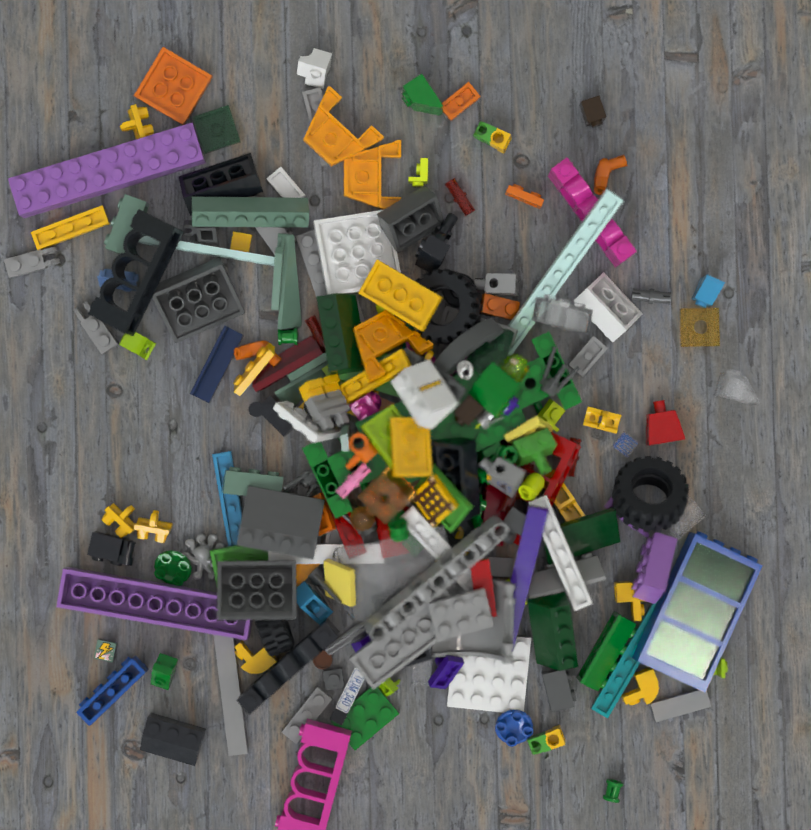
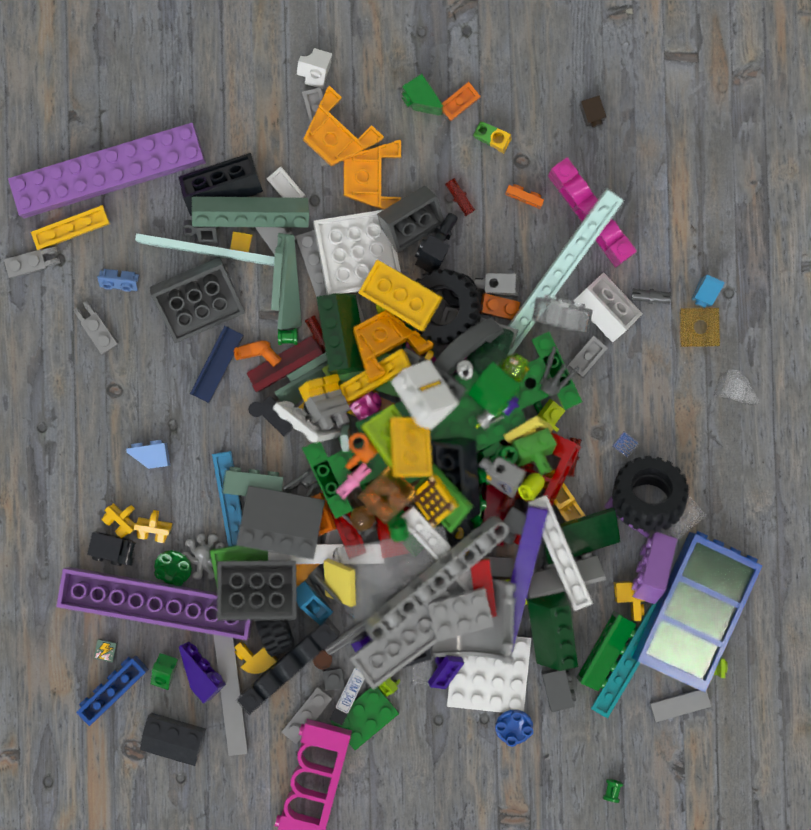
black fence [88,209,184,336] -> none
sand green brick [104,194,149,254] -> none
lime bracket [119,332,156,360] -> none
yellow hips [120,104,154,139] -> none
orange plate [134,47,213,125] -> none
clear green plate [192,105,241,154] -> none
yellow plate [233,343,275,396] -> none
neon yellow bracket [408,158,428,187] -> none
dark brown brick [453,395,484,426] -> none
leg [527,724,566,755] -> none
yellow hips [583,407,621,434] -> none
orange arm [594,154,627,195] -> none
yellow brick [621,667,659,706] -> none
red torso [646,400,685,446] -> none
none -> light blue slope [126,440,170,469]
none -> dark purple slope [179,642,226,704]

